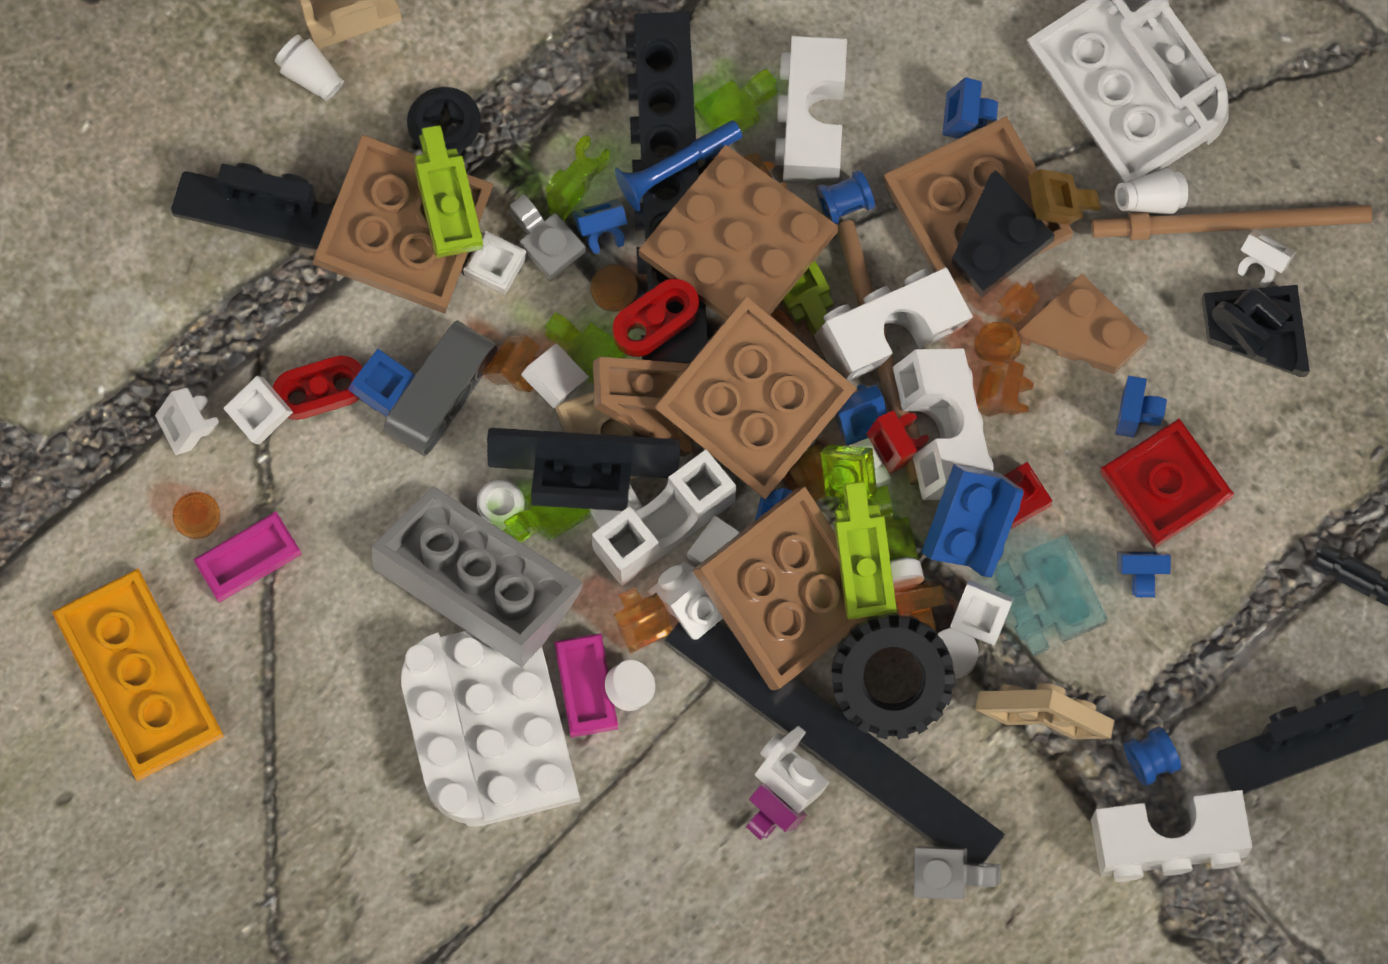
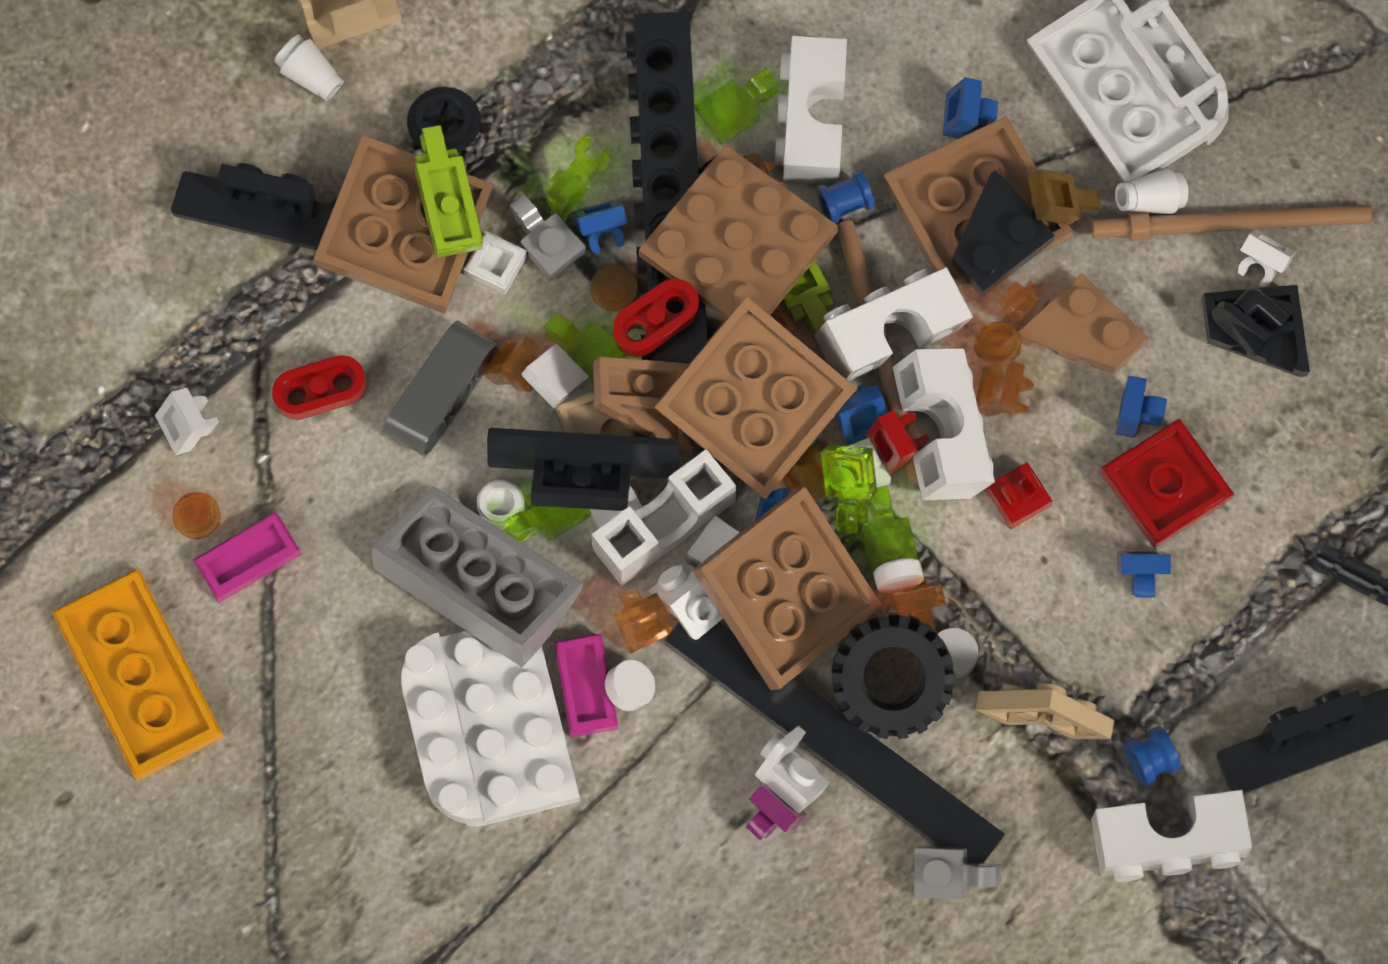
white tile [223,376,293,444] -> none
blue tile [348,349,415,417] -> none
blue piece [614,120,743,211] -> none
lime hinge [834,481,897,619] -> none
blue bracket [921,464,1024,578] -> none
white tile [950,580,1014,646] -> none
clear light blue plate [994,534,1108,656] -> none

